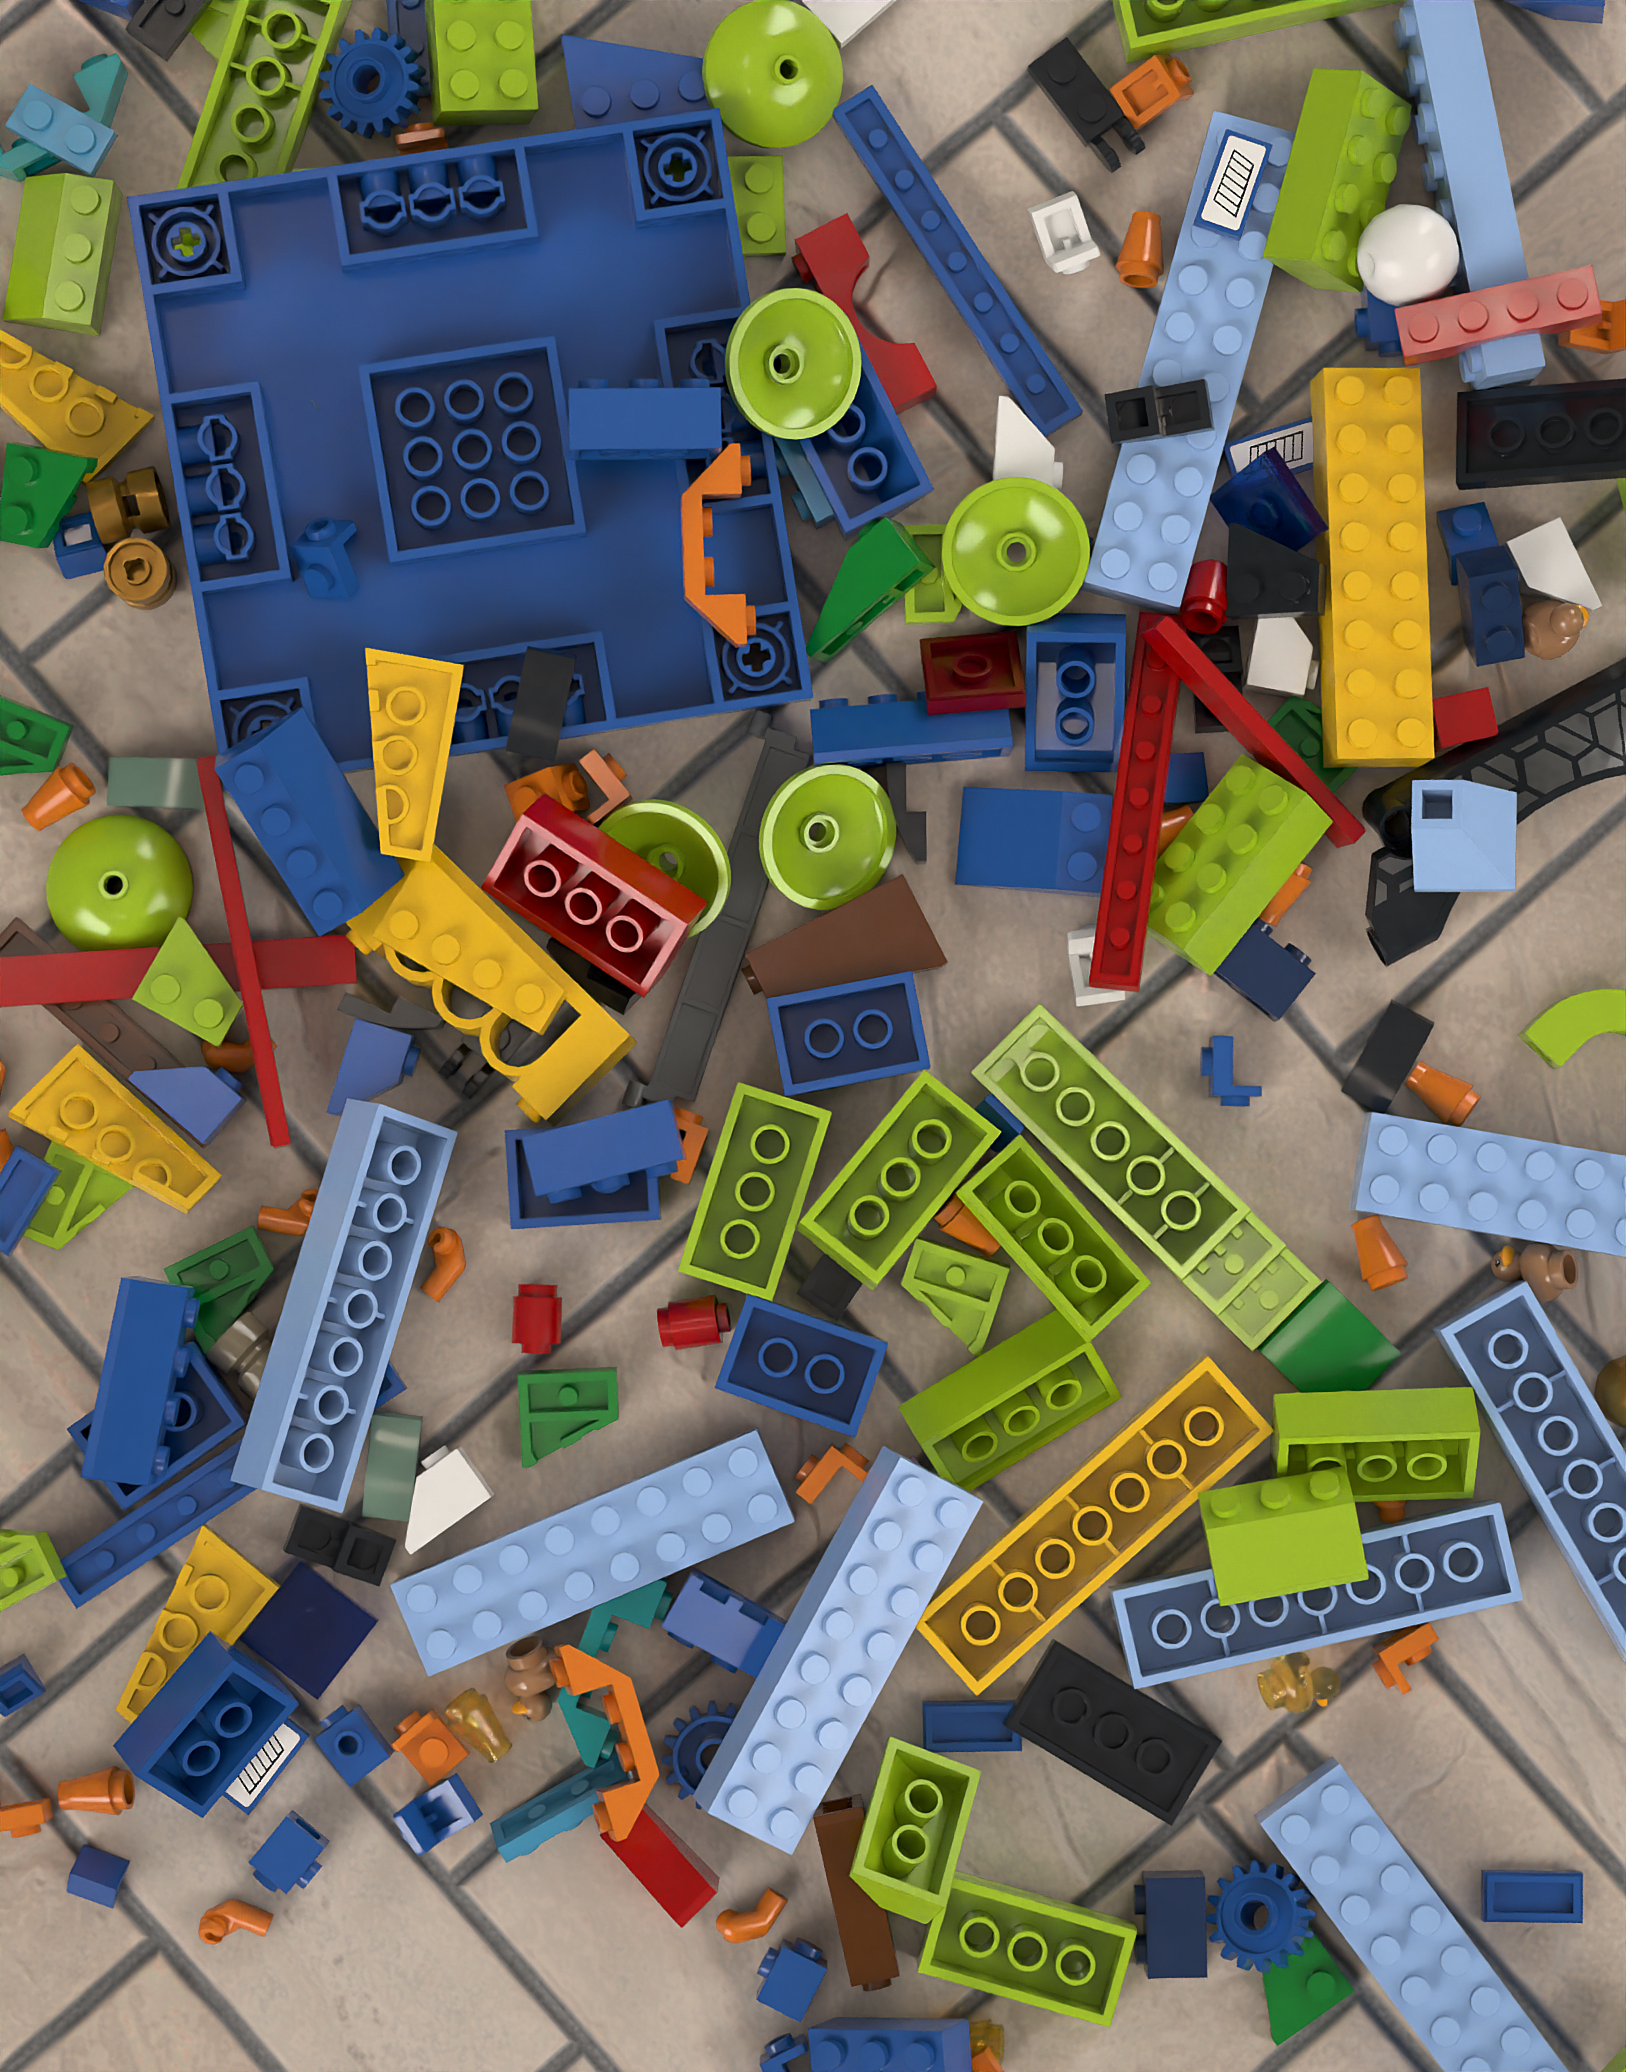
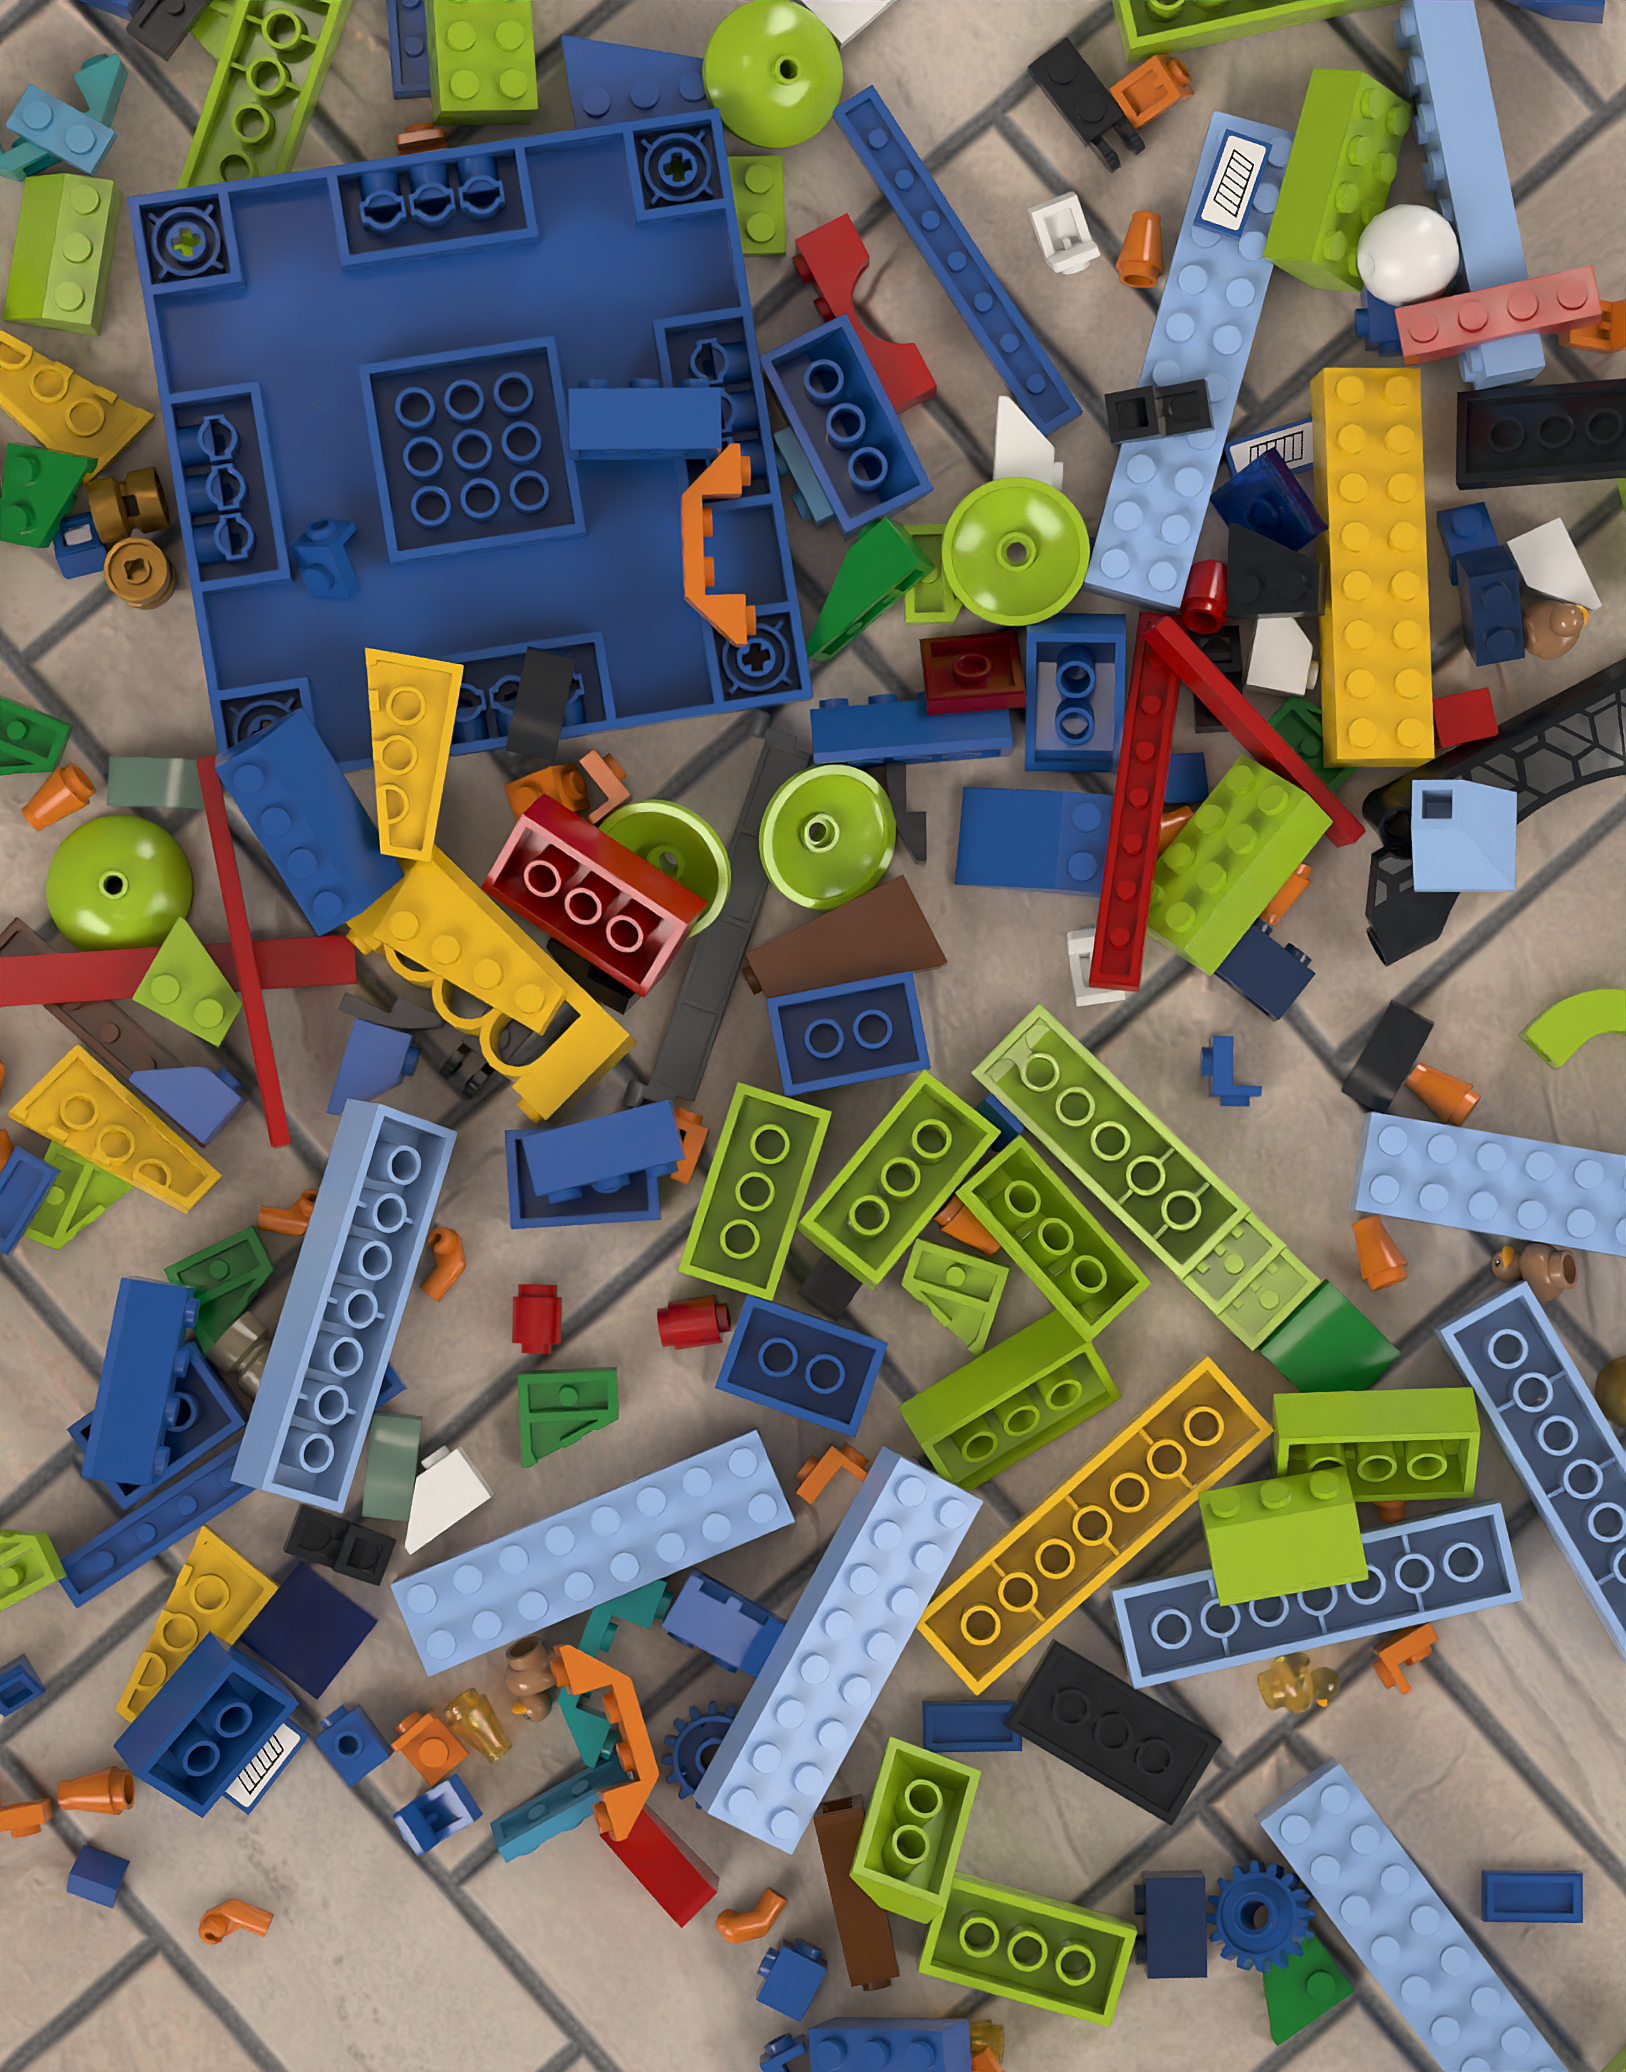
orange arm [201,1038,278,1073] -> none
blue brick [248,1810,330,1894] -> none
blue gear [319,28,427,139] -> none
lime dish [725,288,861,439] -> none

